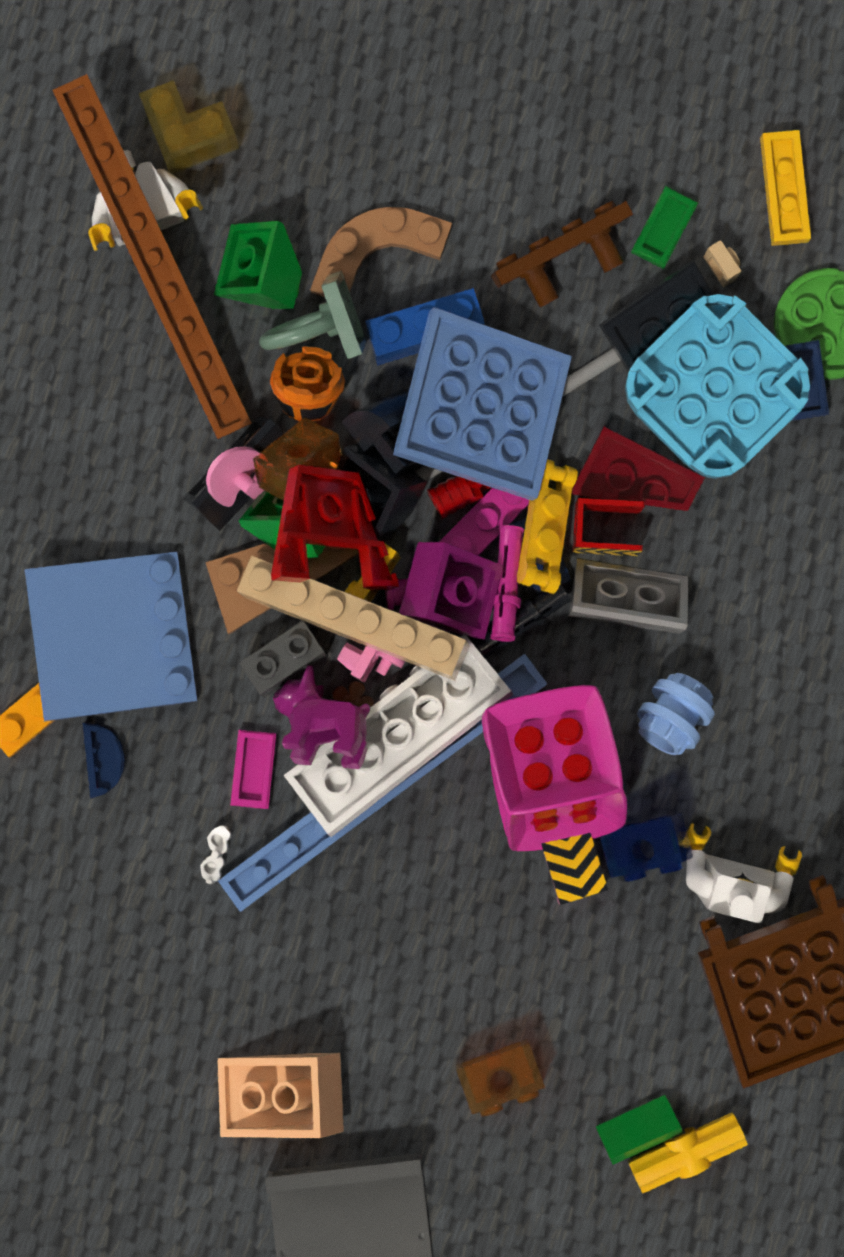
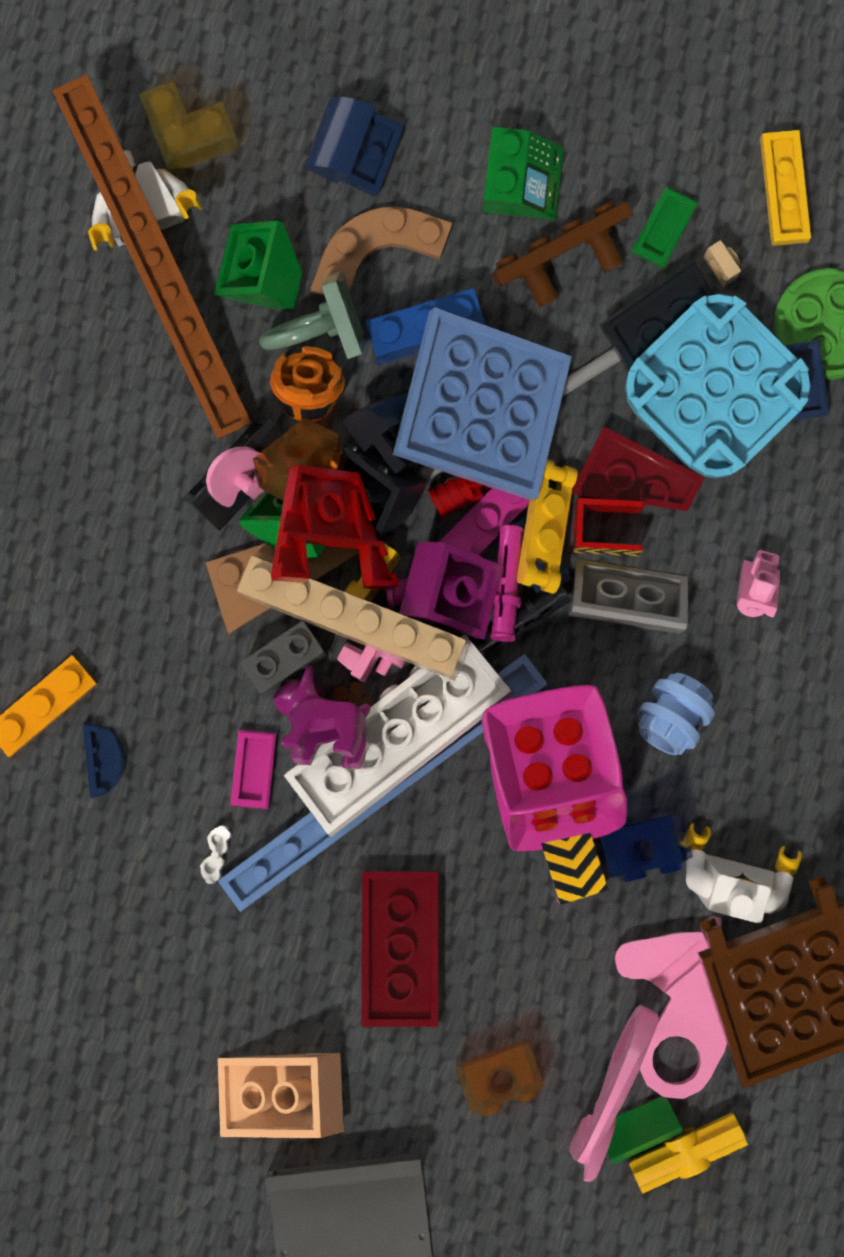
medium blue plate [25,552,197,722] -> none
none -> dark blue brick [304,97,404,197]
none -> dark red plate [361,871,438,1027]
none -> green slope [482,127,564,220]
none -> bright pink animal [569,1005,659,1182]
none -> bright pink animal [614,916,727,1099]
none -> bright pink hips [737,550,780,617]

